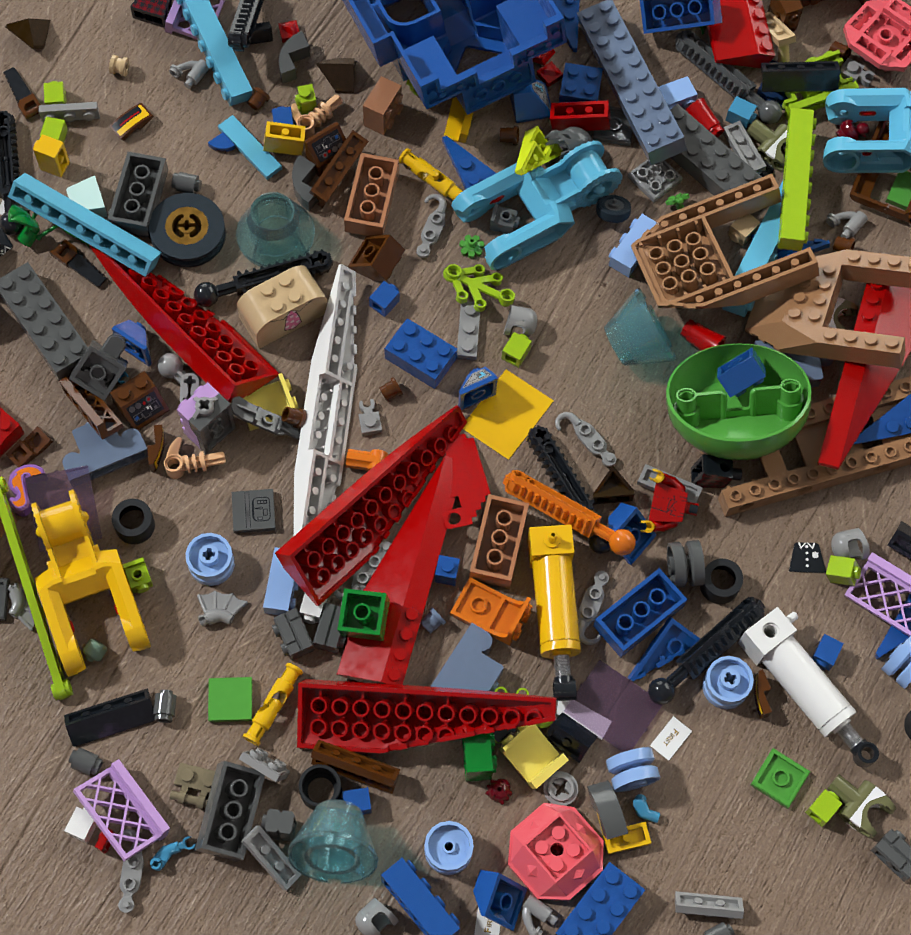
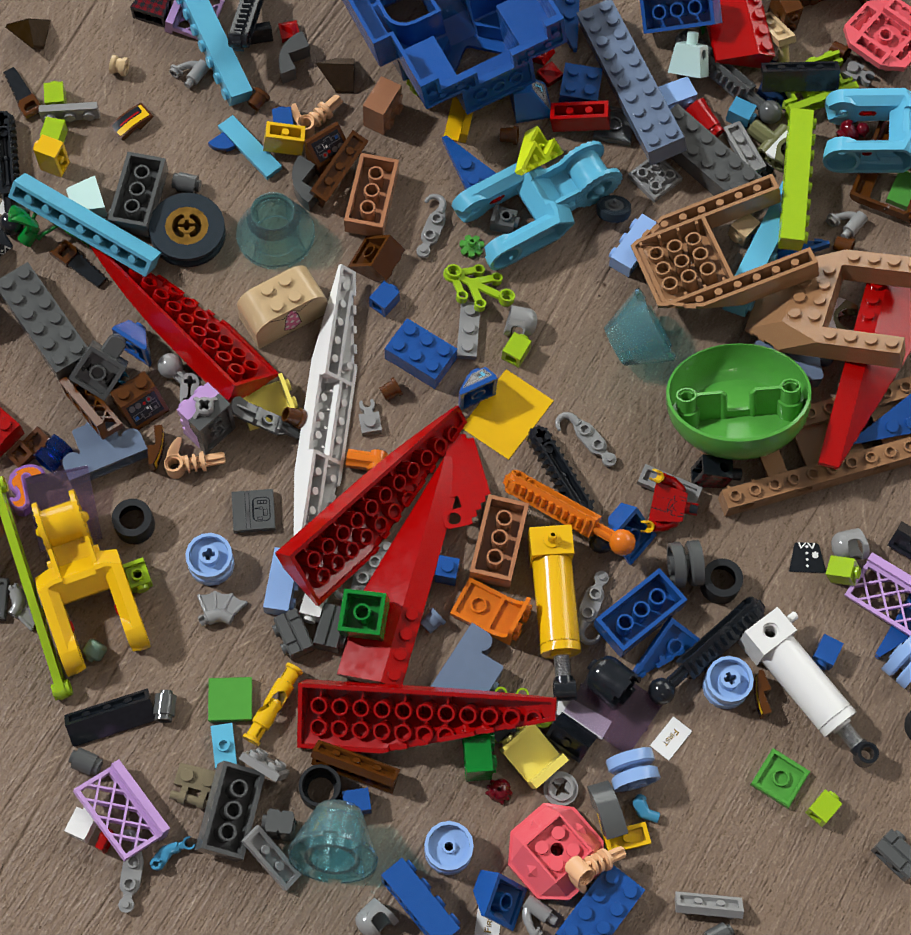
black gear [194,249,333,307] -> none
lime brick [295,84,317,115] -> none
yellow piece [398,148,463,200] -> none
dark grey helmet [545,127,592,159] -> none
dark brown slope [592,466,635,505] -> none
bright green plant [665,193,690,210] -> none
red plant [680,319,727,351] -> none
blue brick [717,347,766,398] -> none
olive connector [827,774,896,839] -> none
none -> clear blue wheel [33,434,73,473]
none -> medium azure plate [211,723,237,769]
none -> light nougat piece [565,846,626,894]
none -> black cylinder [586,656,641,711]
none -> light aqua torso [668,31,709,78]

